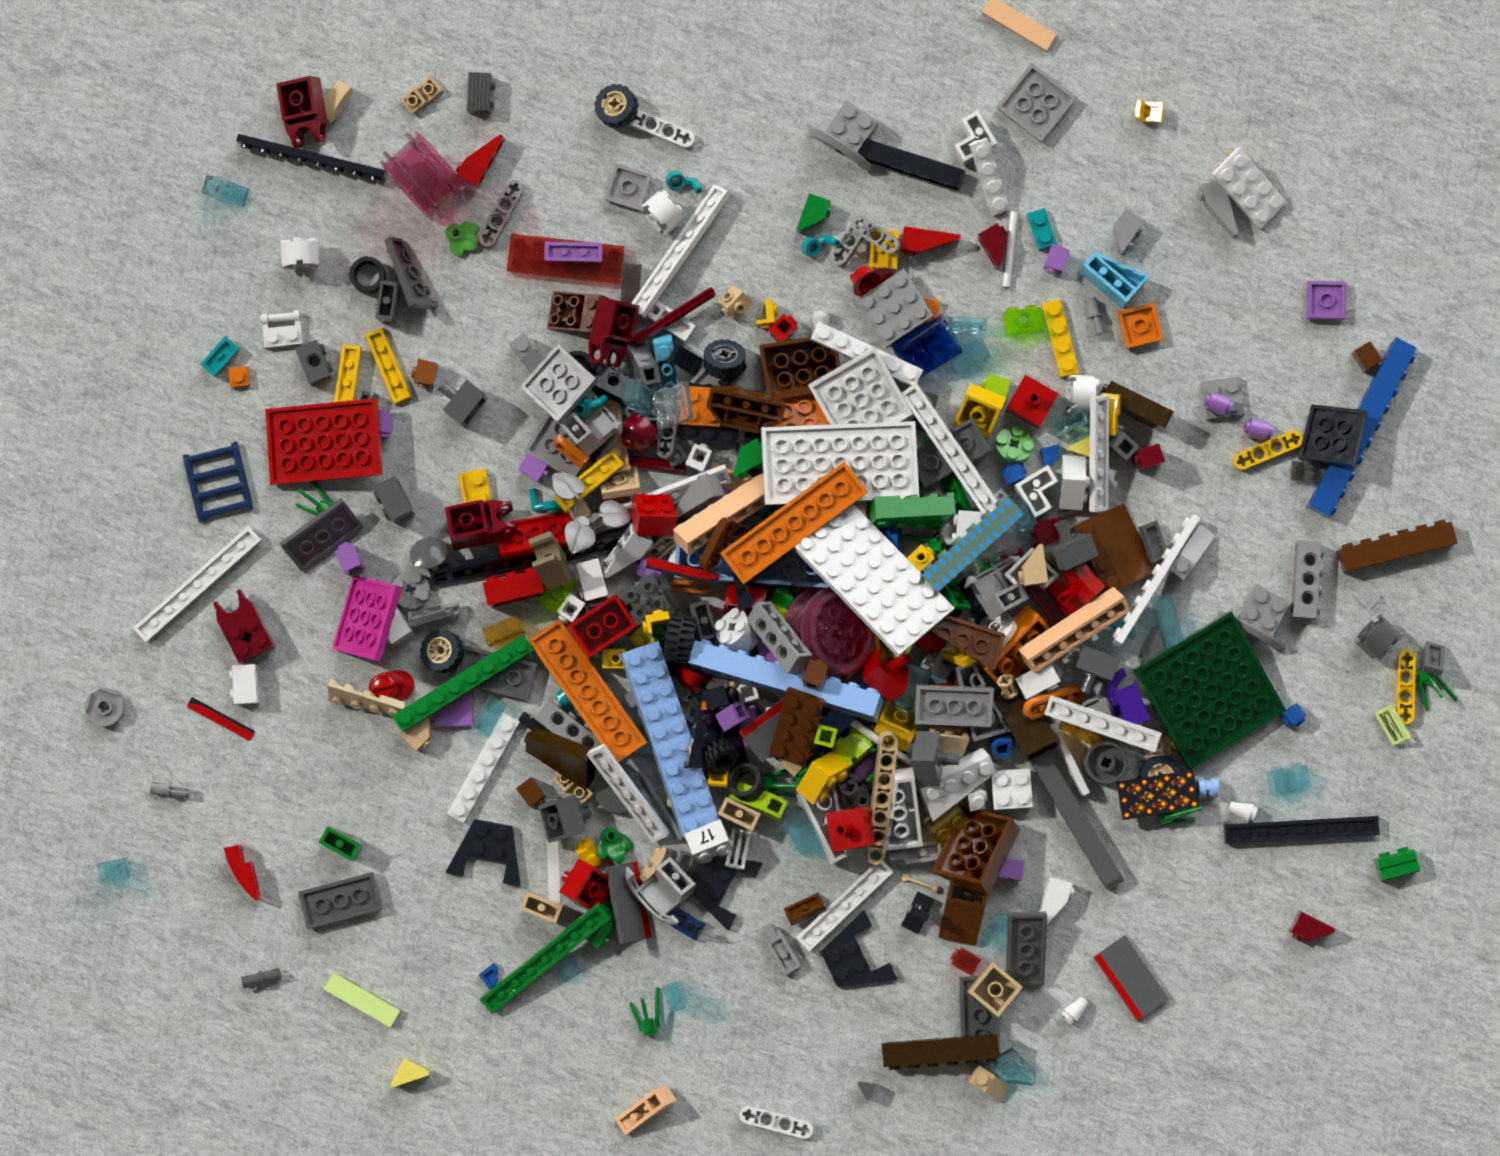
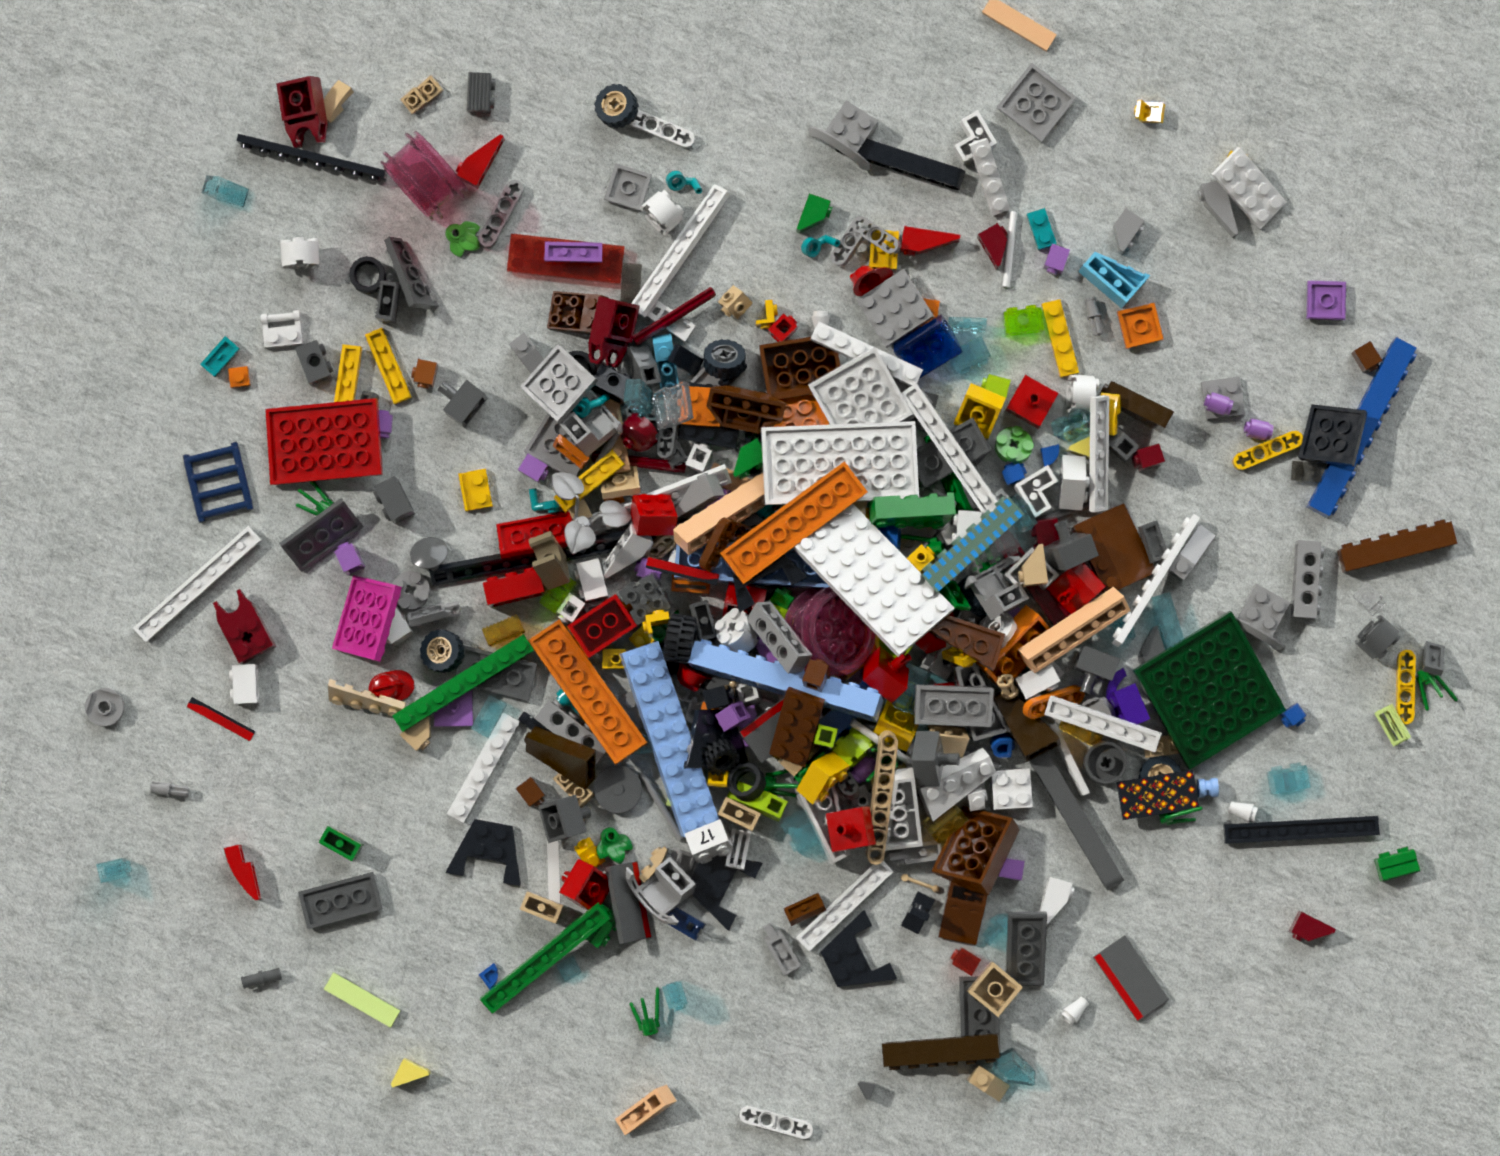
dark red brick [445,500,517,551] -> none
white plate [587,744,669,843] -> none

